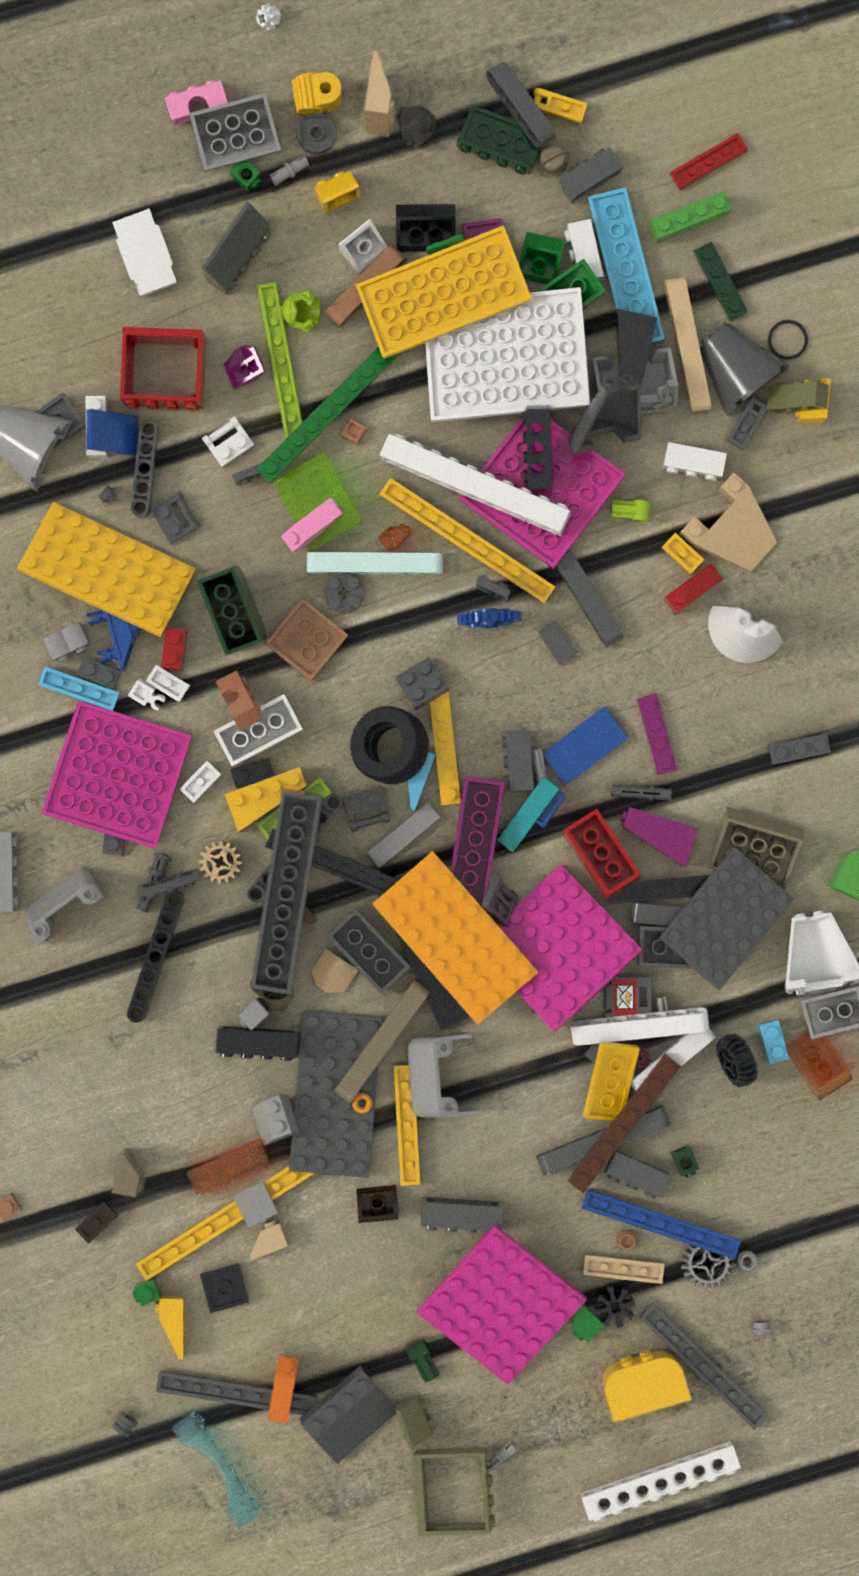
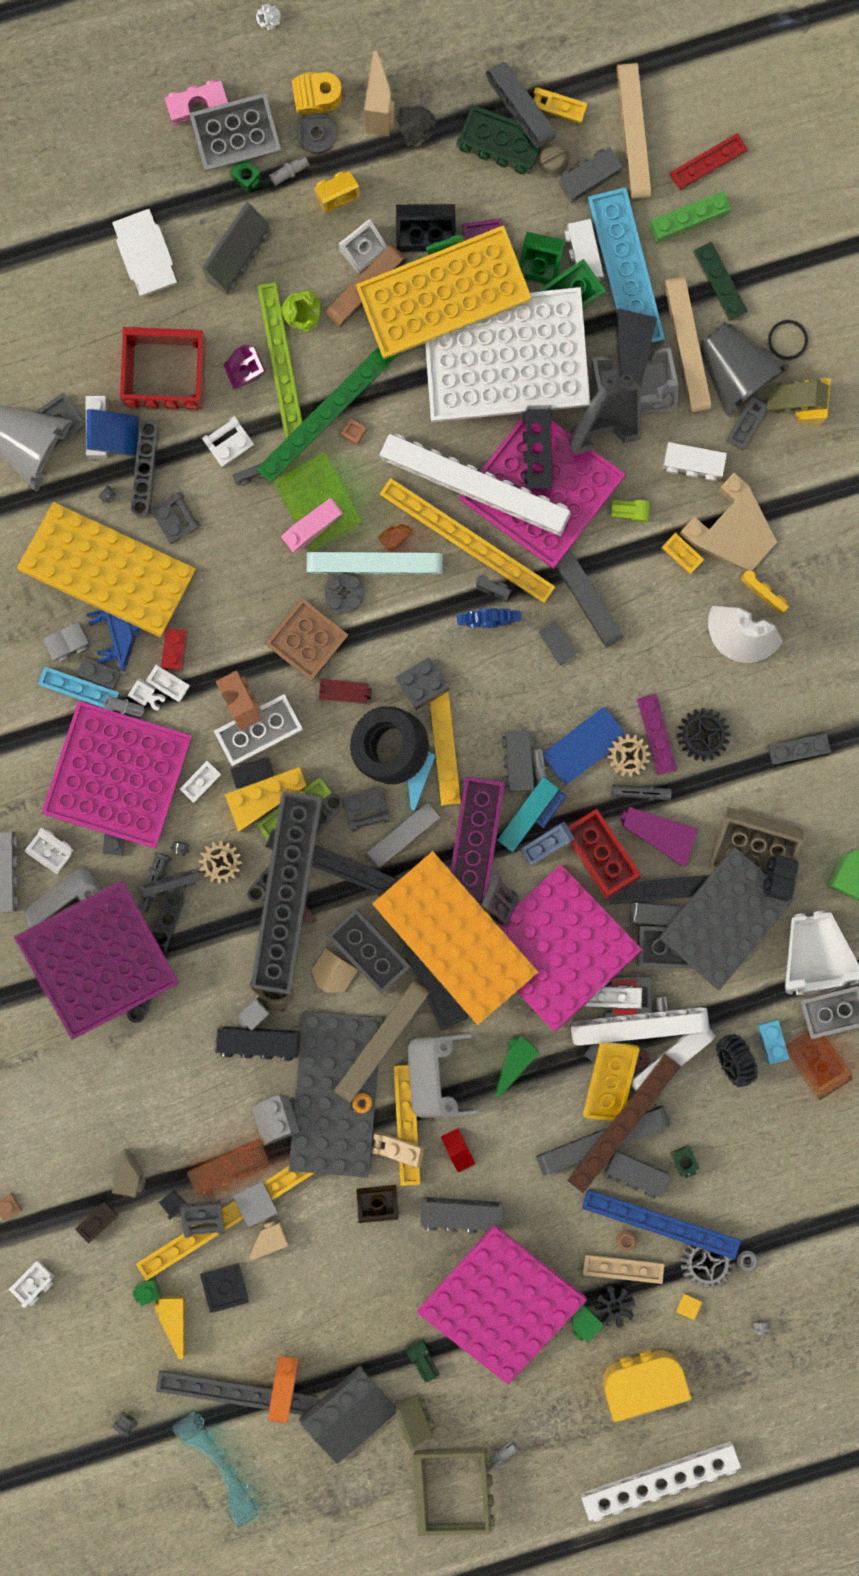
dark green brick [197,565,267,656] -> none
dark grey plate [639,1302,768,1430] -> none
red slope [664,564,723,614] -> none
none -> white bracket [9,1260,55,1308]
none -> magenta plate [14,879,179,1040]
none -> white bracket [25,828,73,874]
none -> light grey axle [104,696,144,717]
none -> black panel [159,1189,187,1220]
none -> dark grey plate [171,841,190,856]
none -> dark grey plate [180,1200,225,1238]
none -> dark red brick [319,679,372,704]
none -> tan plate [371,1132,425,1168]
none -> red slope [441,1128,476,1172]
none -> green slope [495,1034,540,1097]
none -> sand blue plate [521,822,575,866]
none -> white tile [584,987,642,1008]
none -> tan gear [607,734,651,777]
none -> tan beam [617,63,651,199]
none -> black gear [676,708,731,762]
none -> yellow tile [676,1293,702,1320]
none -> yellow plate [741,570,789,614]
none -> black brick [762,855,798,901]

